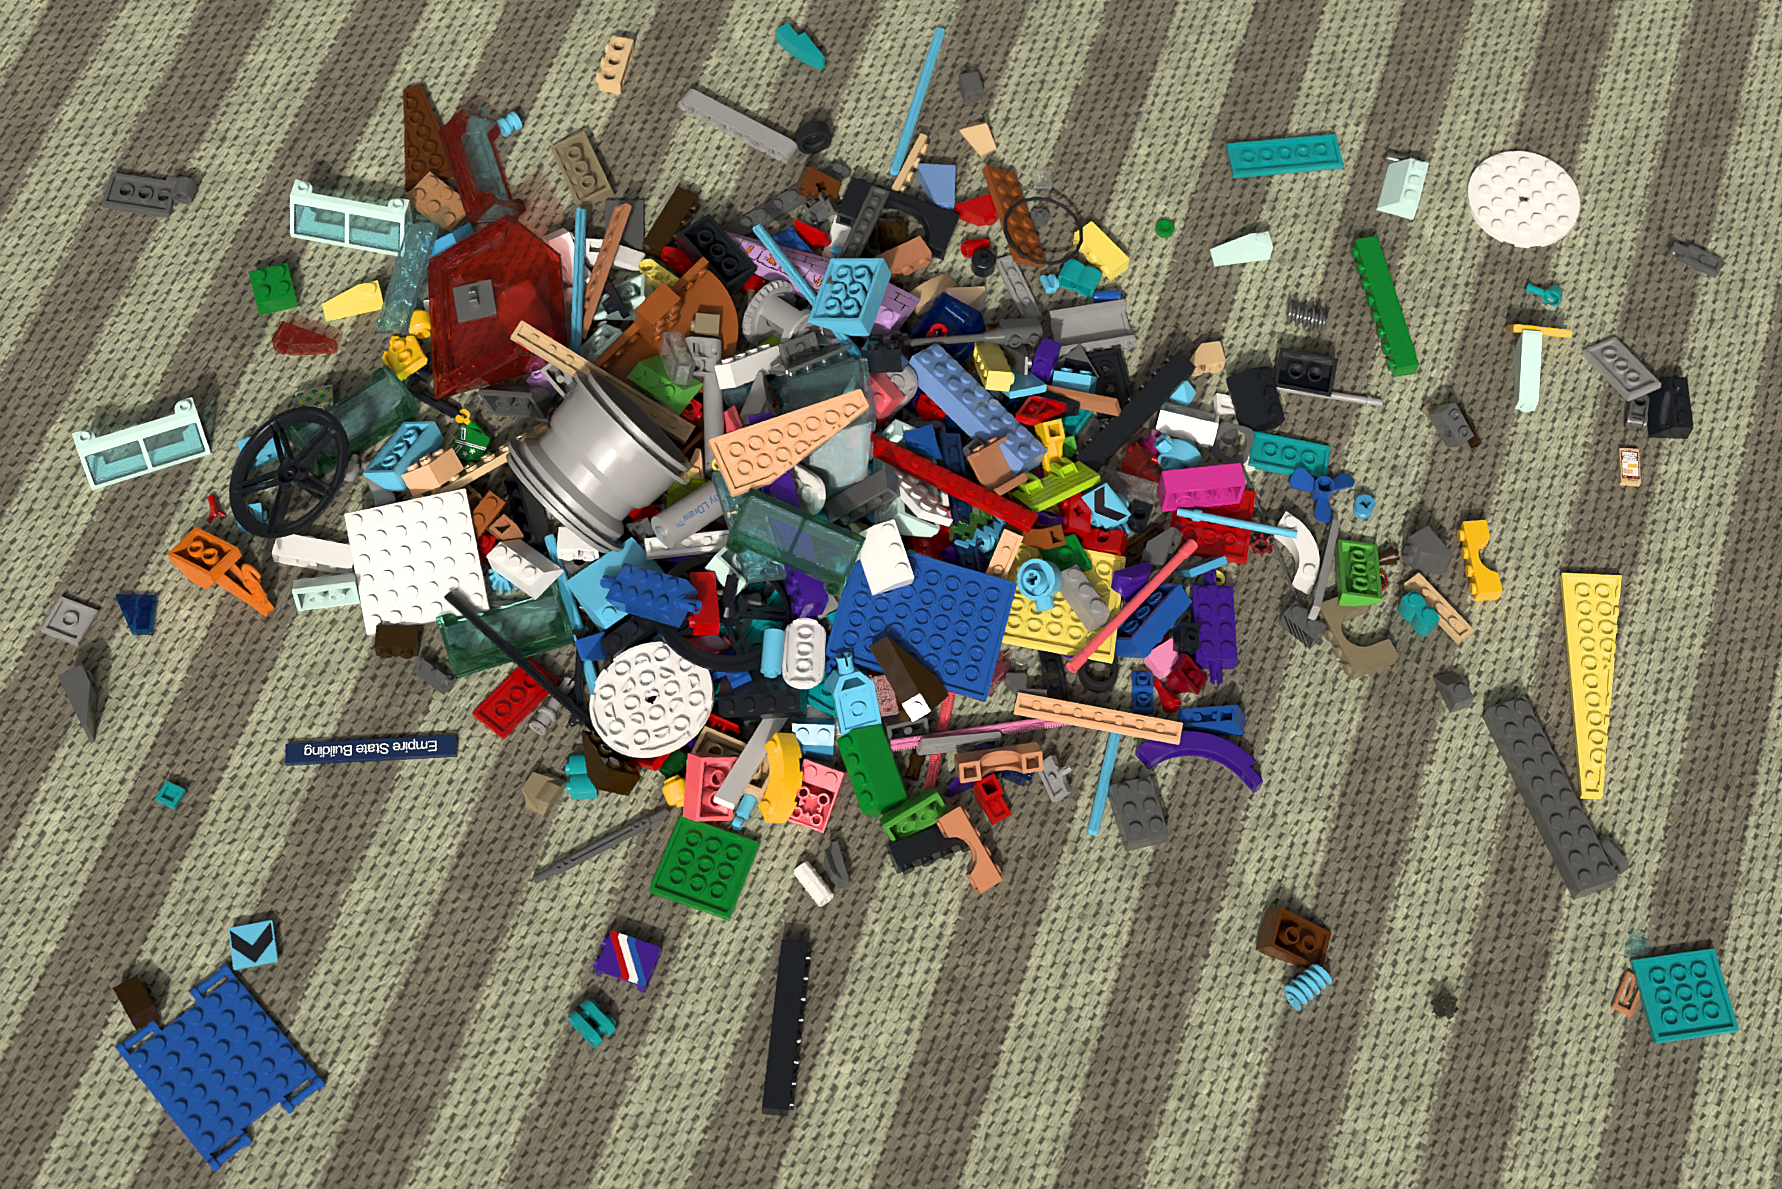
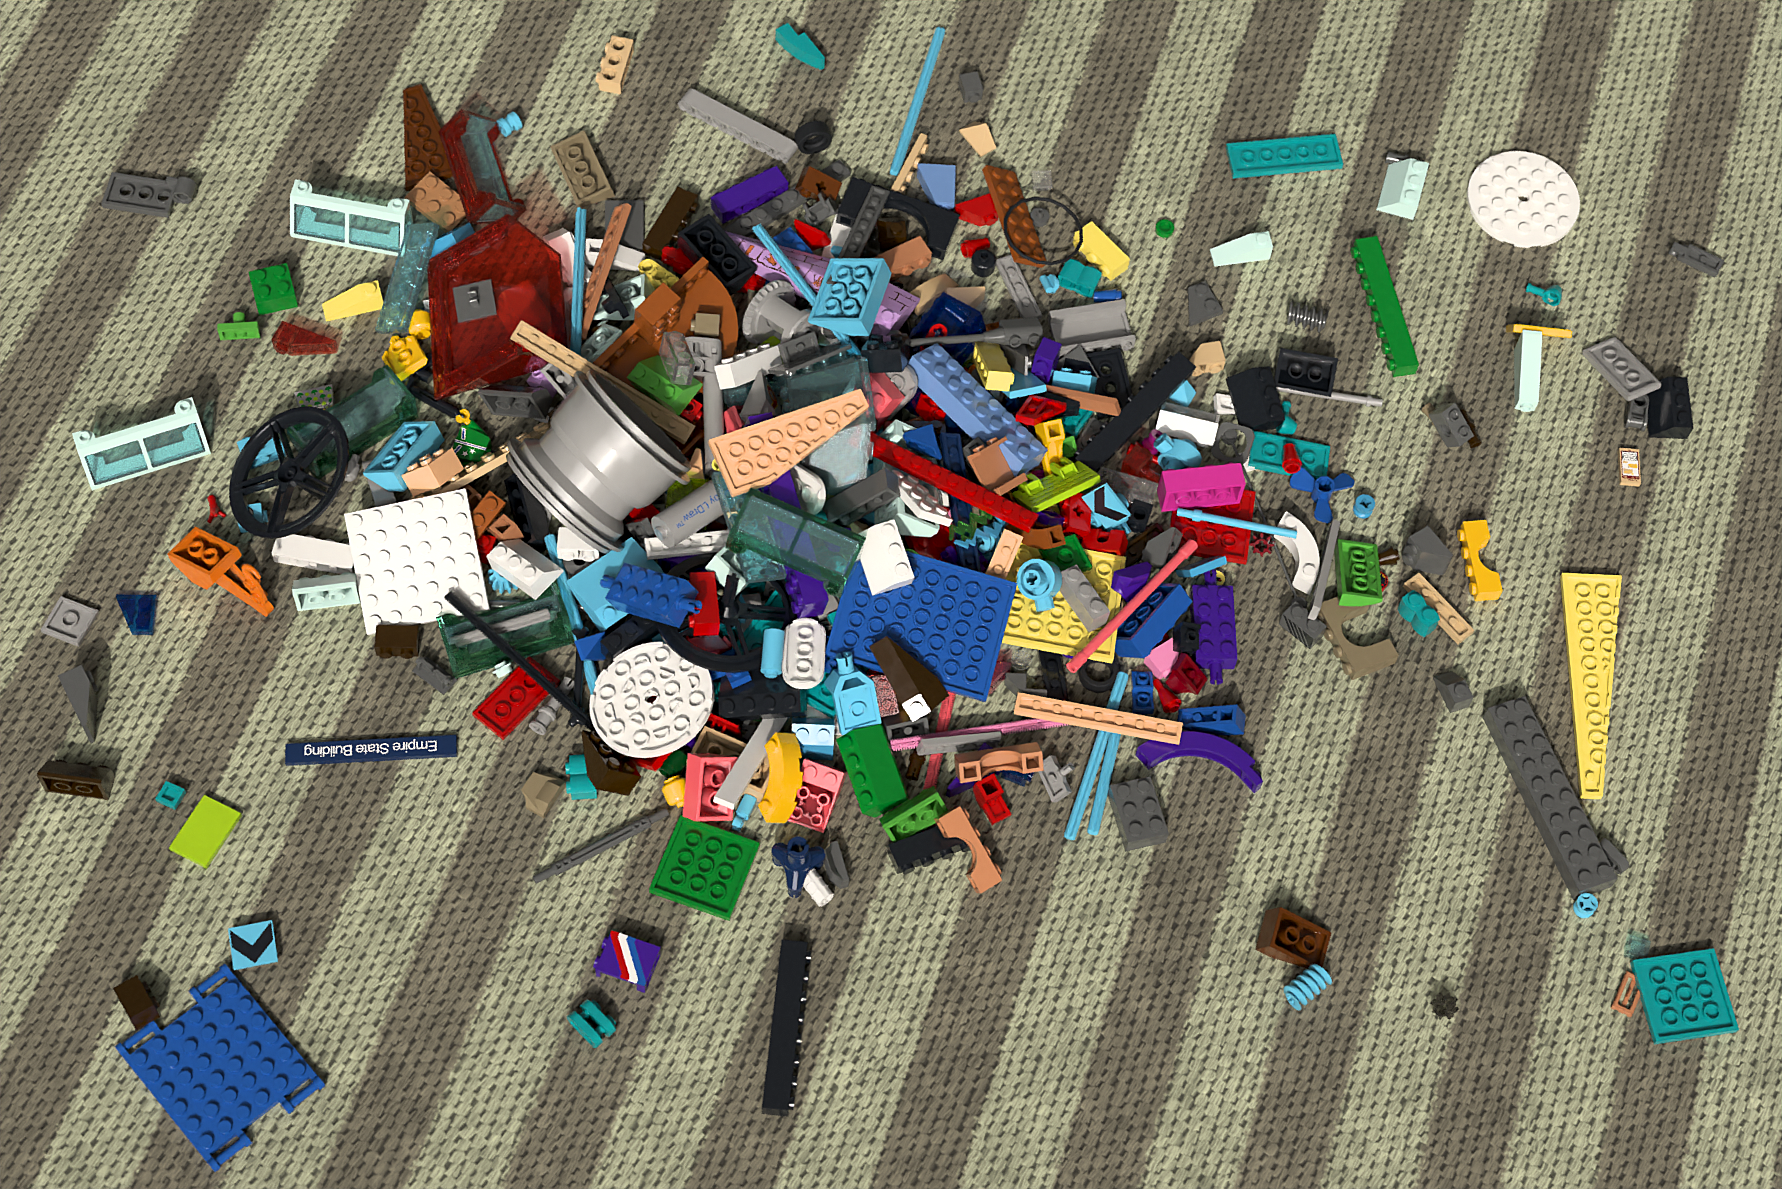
none -> dark brown slope [37,759,115,800]
none -> lime tile [169,795,242,869]
none -> bright green tile [217,312,260,340]
none -> light grey axle [450,608,551,648]
none -> light aqua plate [493,661,513,678]
none -> dark purple brick [711,166,788,224]
none -> dark blue wheel [771,836,825,898]
none -> medium azure axle [1064,671,1128,840]
none -> dark grey wing [1187,281,1223,326]
none -> teal bar [1276,401,1297,434]
none -> red cone [1282,443,1302,474]
none -> medium azure wheel [1573,893,1598,918]

